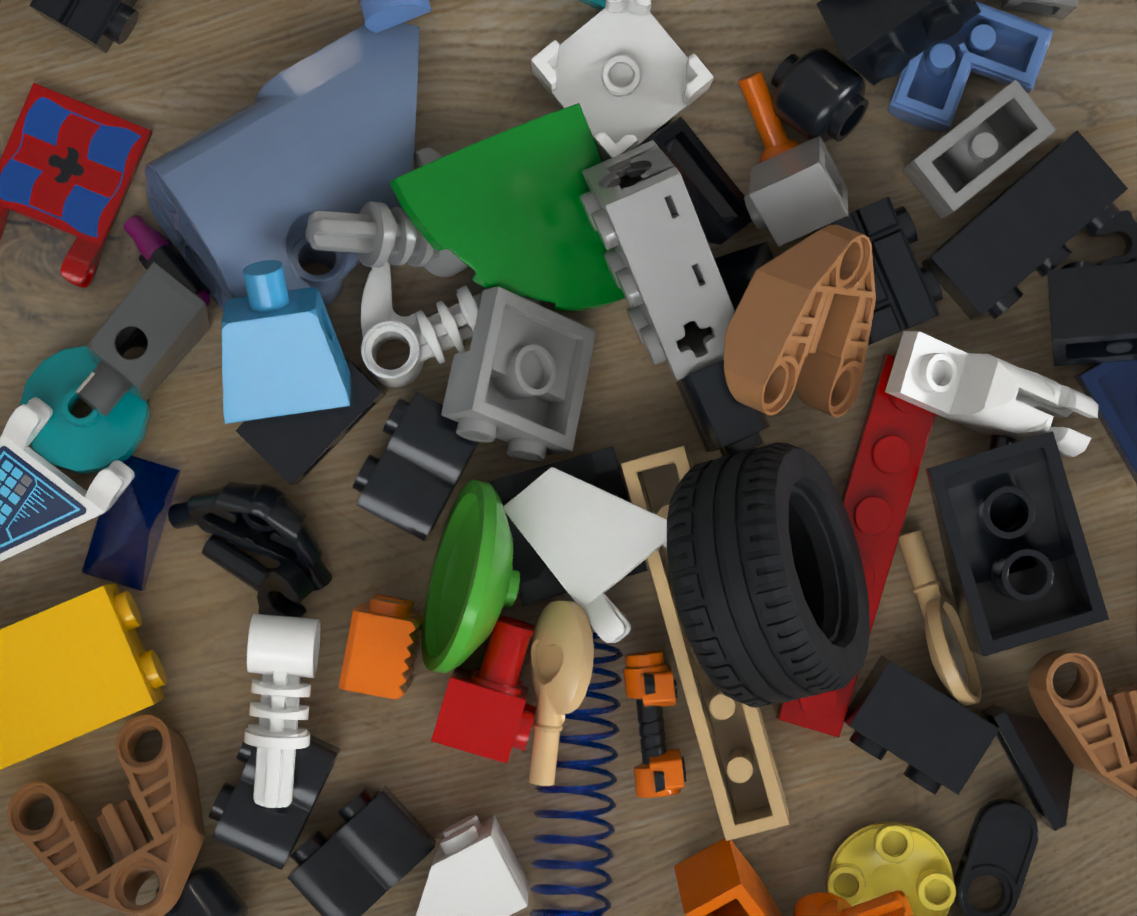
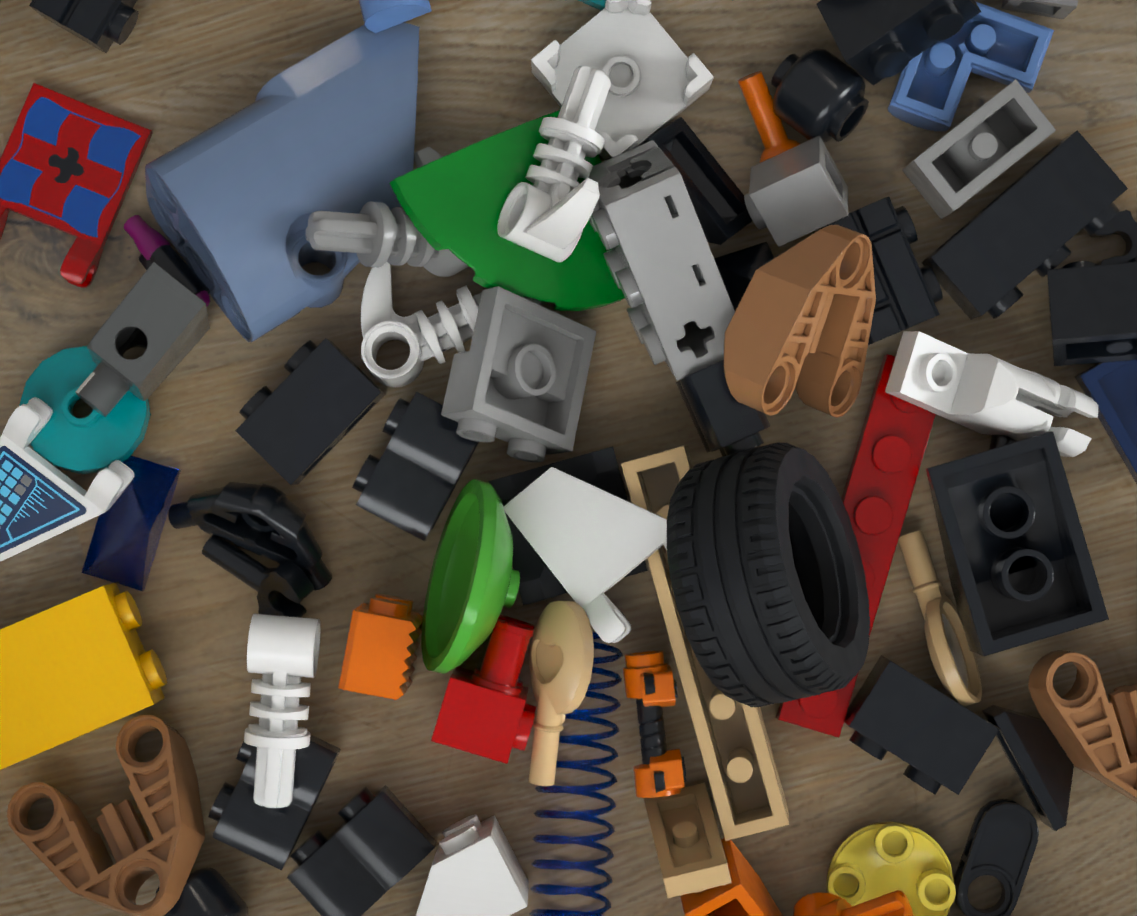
torso [221,260,351,424] -> none
none -> white piece [497,66,611,263]
none -> tan plate [644,783,732,898]

